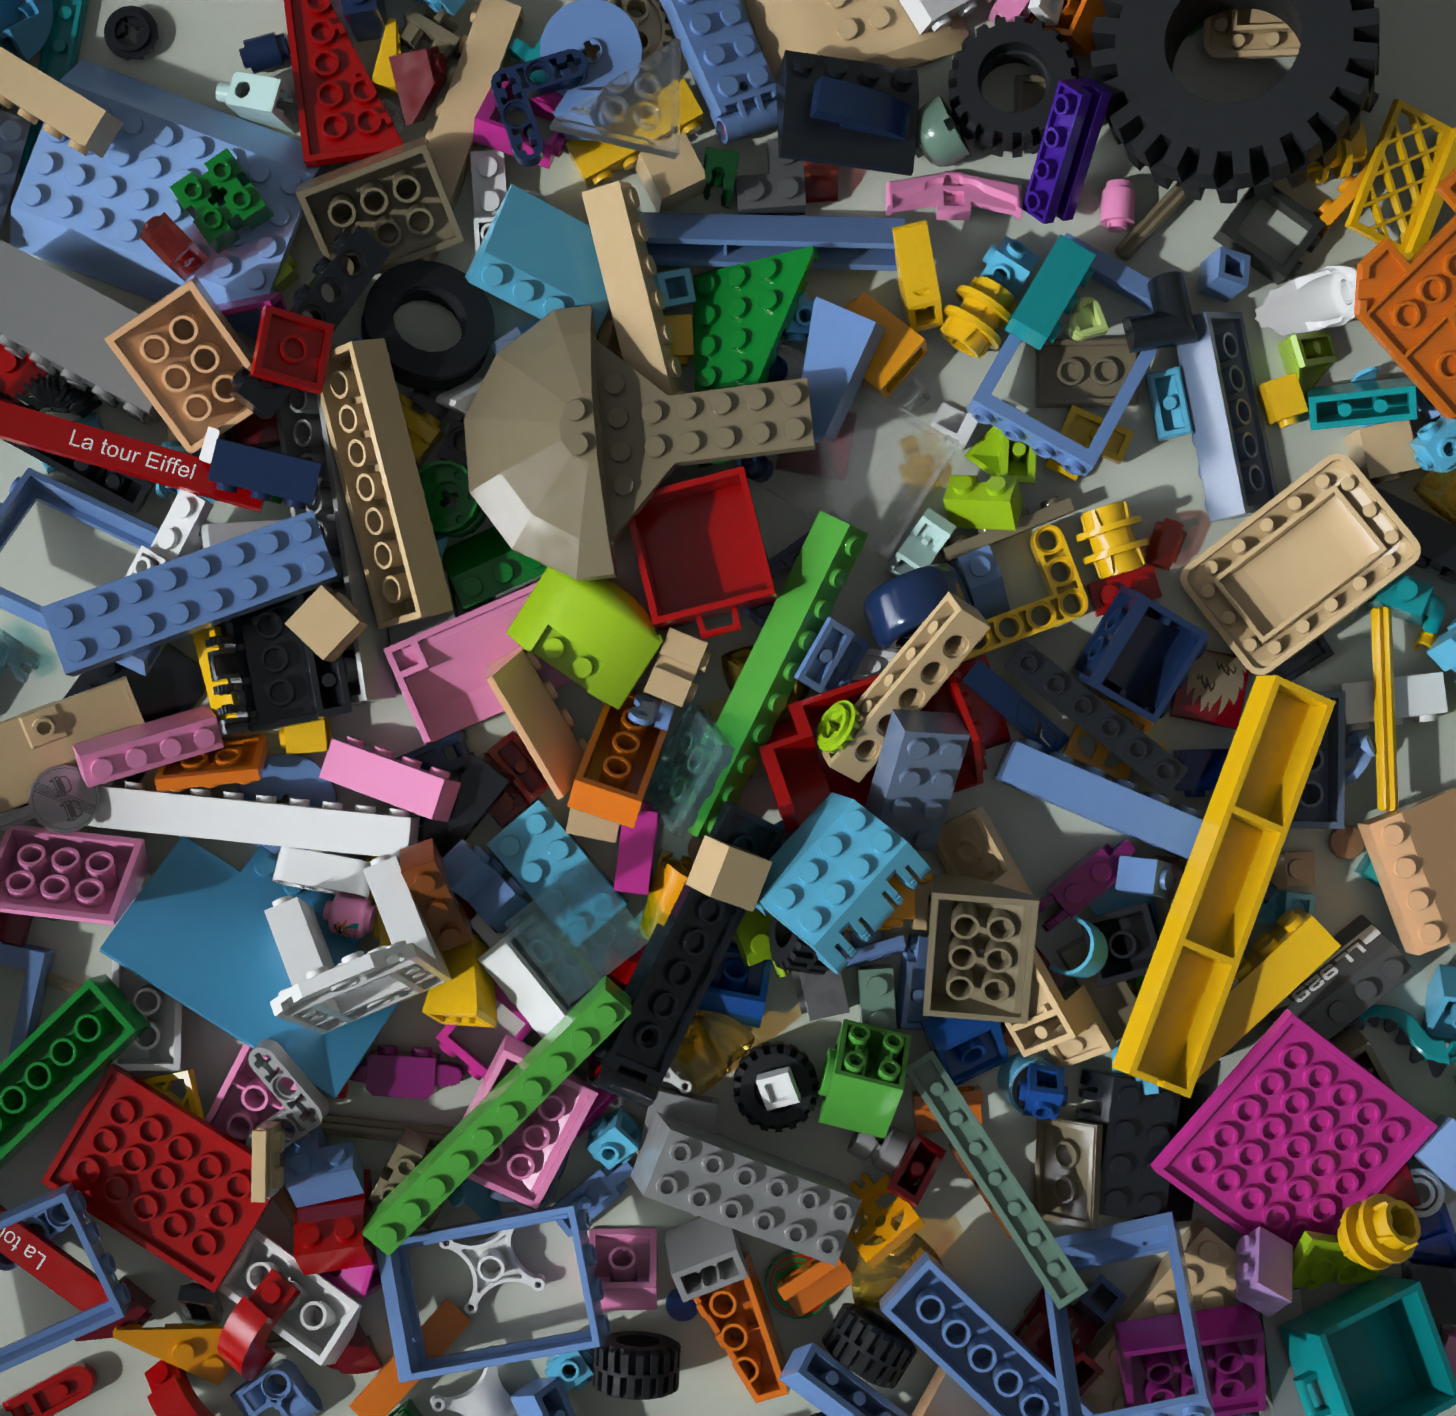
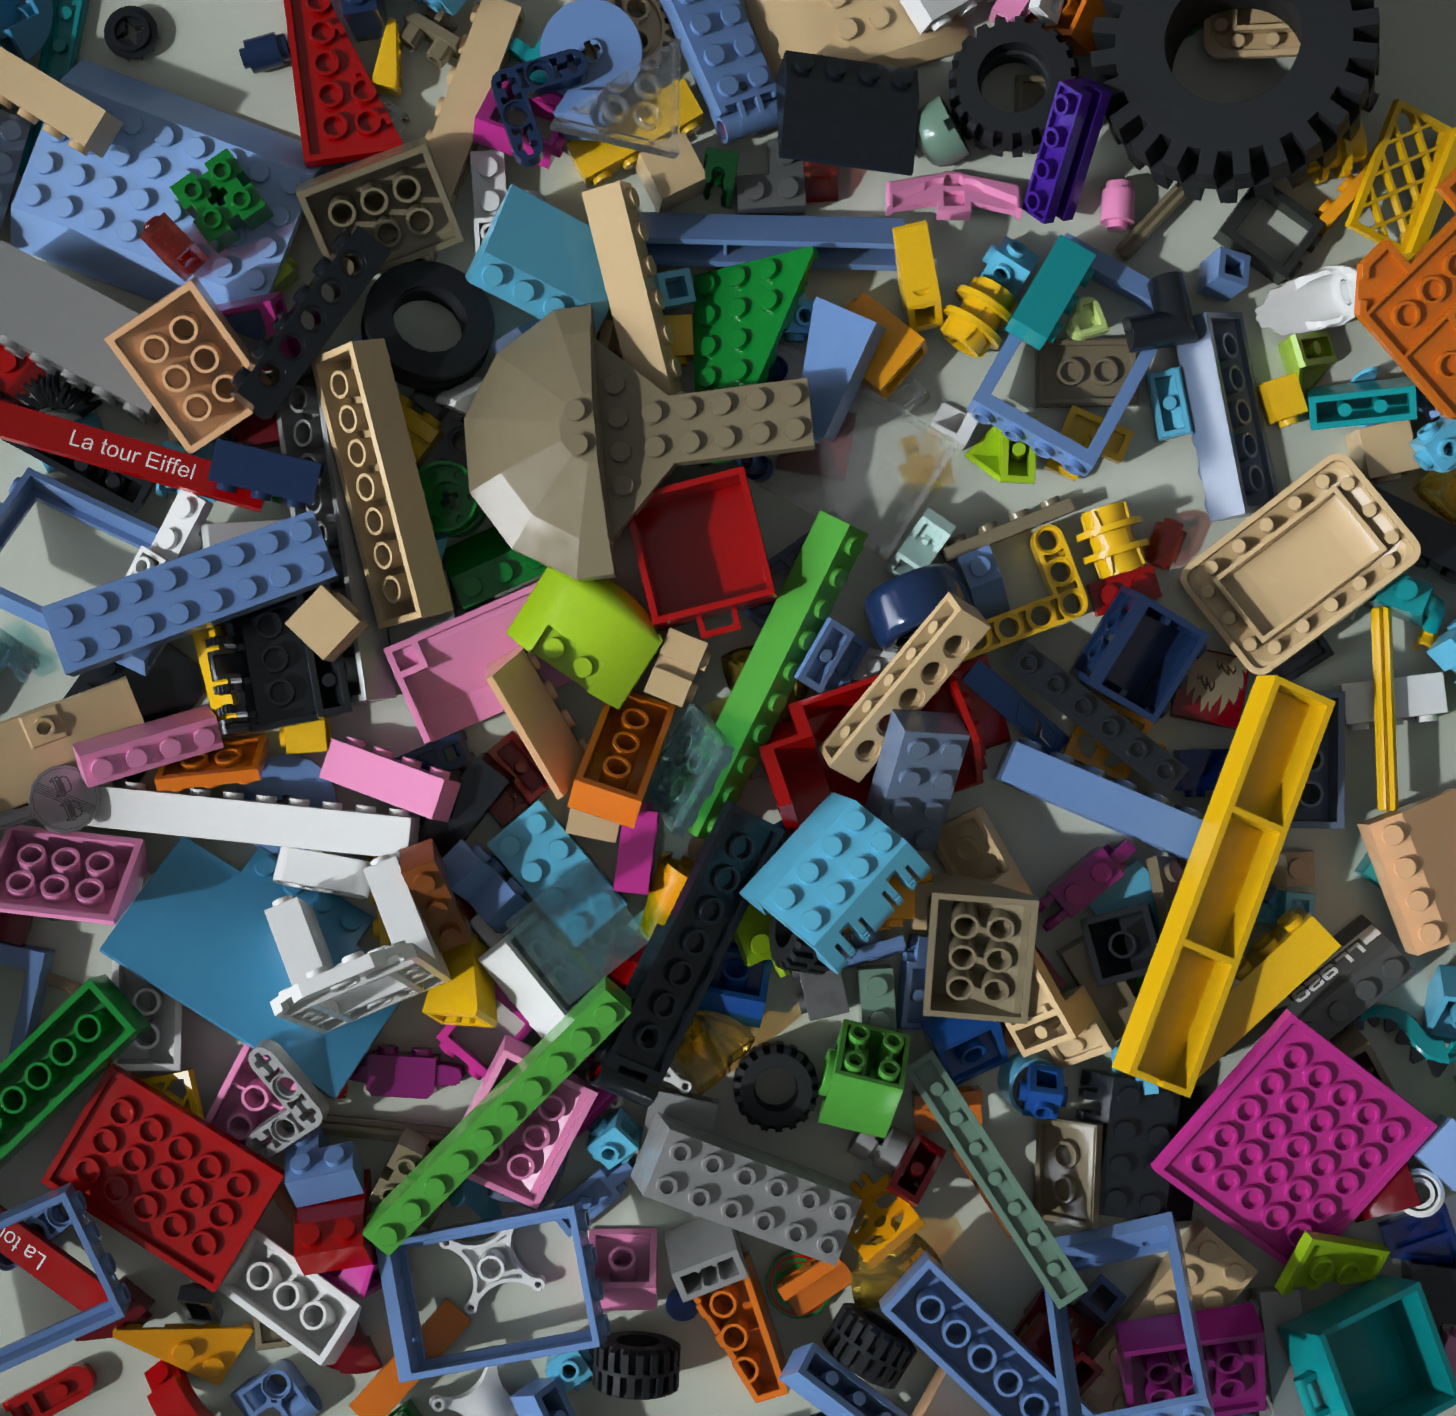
white sticker [199,426,220,464] -> none
light aqua torso [216,71,299,133] -> none
red arch [217,1269,301,1381] -> none
red plate [250,305,335,394] -> none
tan plate [251,1121,285,1203] -> none
bright pink head [323,892,376,939] -> none
dark red slope [389,45,447,126] -> none
medium blue piece [628,693,675,731] -> none
tan head [686,835,772,912] -> none
white plate [756,1066,801,1111] -> none
dark blue slope [810,76,912,141] -> none
lime gear [816,700,861,755] -> none
lime brick [943,475,1023,531] -> none
medium azure helmet [1049,915,1108,979] -> none
medium blue brick [1115,856,1174,898] -> none
lavender brick [1235,1226,1293,1317] -> none
medium nougat tile [1328,825,1365,859] -> none
yellow piece [1337,1194,1421,1270] -> none
light blue piece [1345,730,1376,785] -> none

